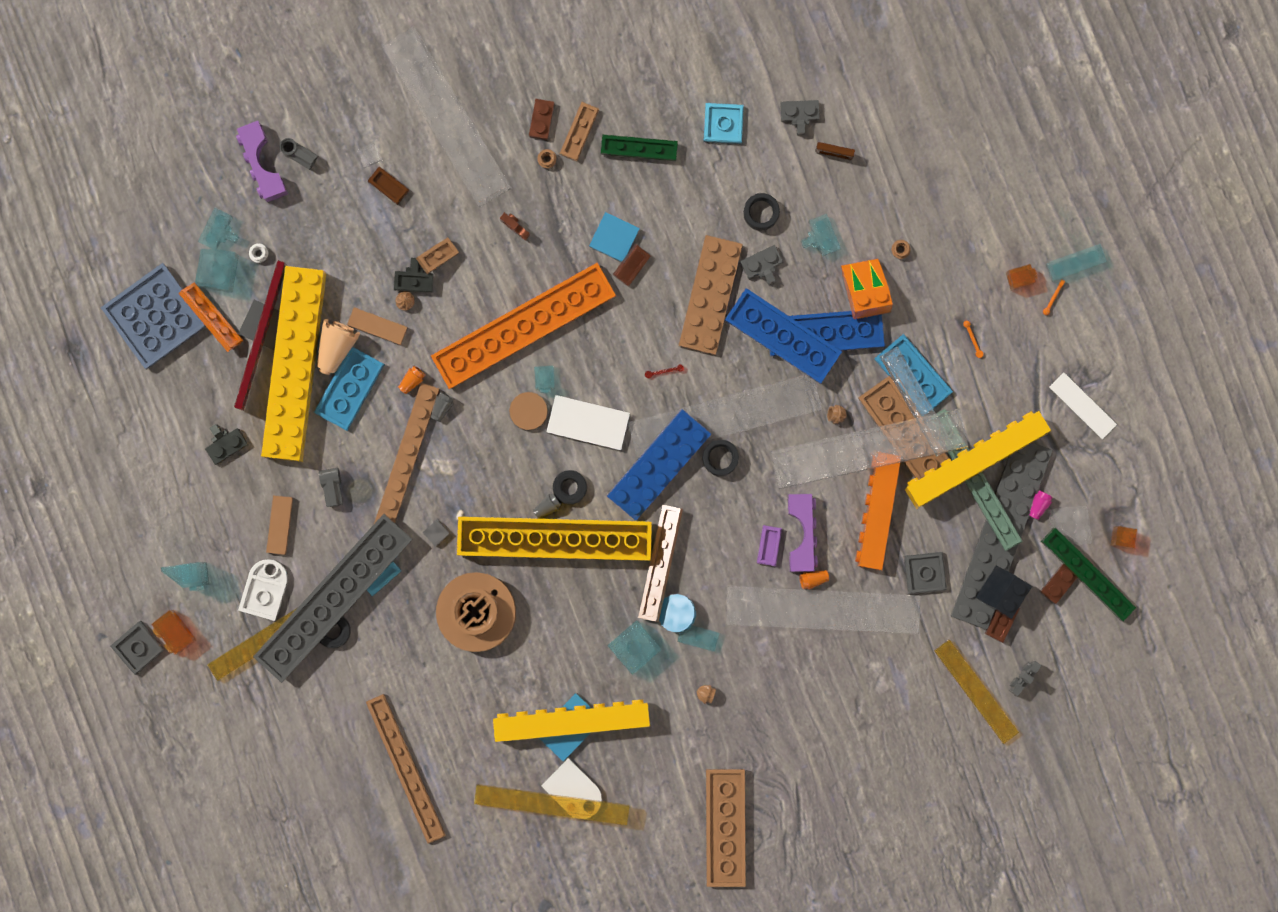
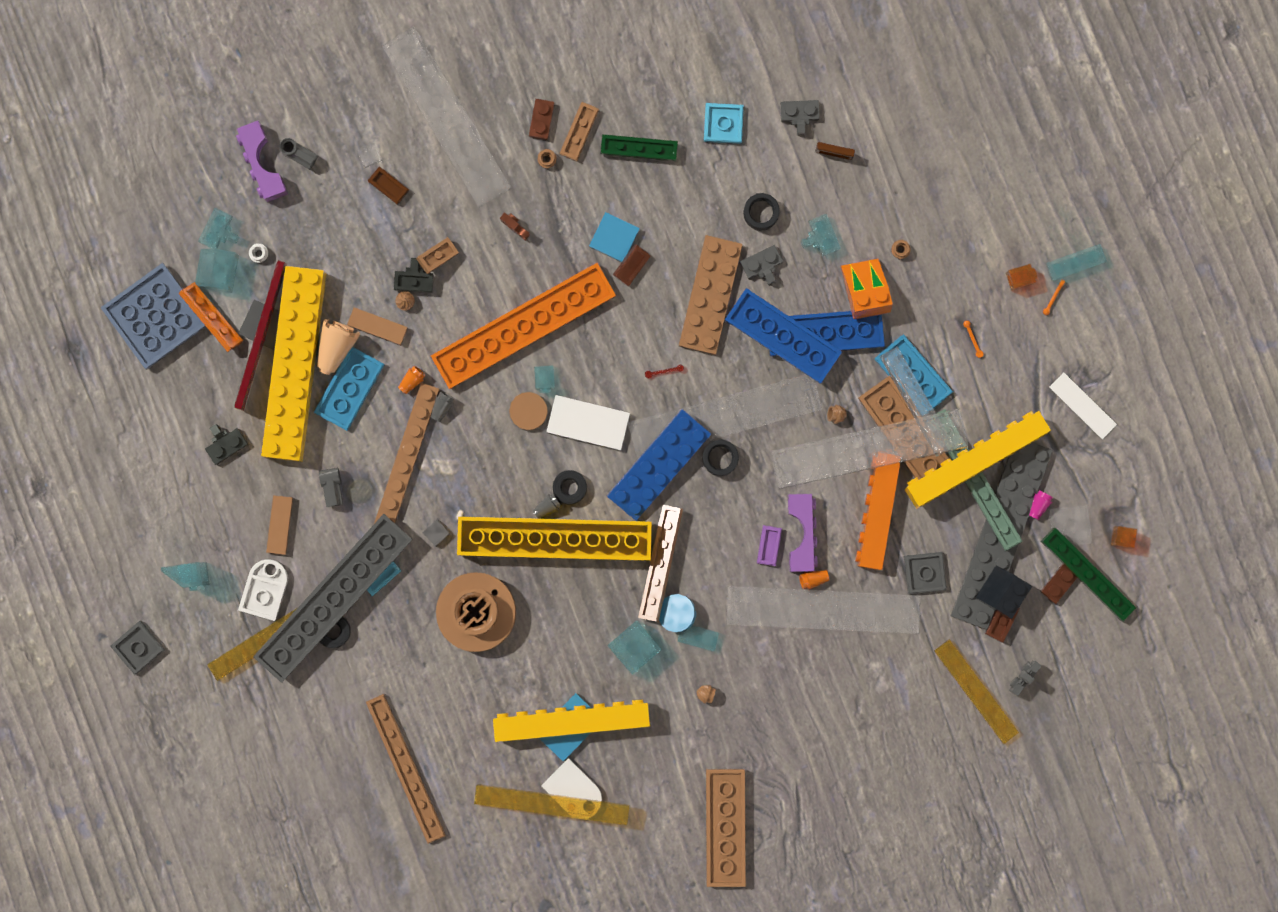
clear orange brick [151,610,196,655] -> none

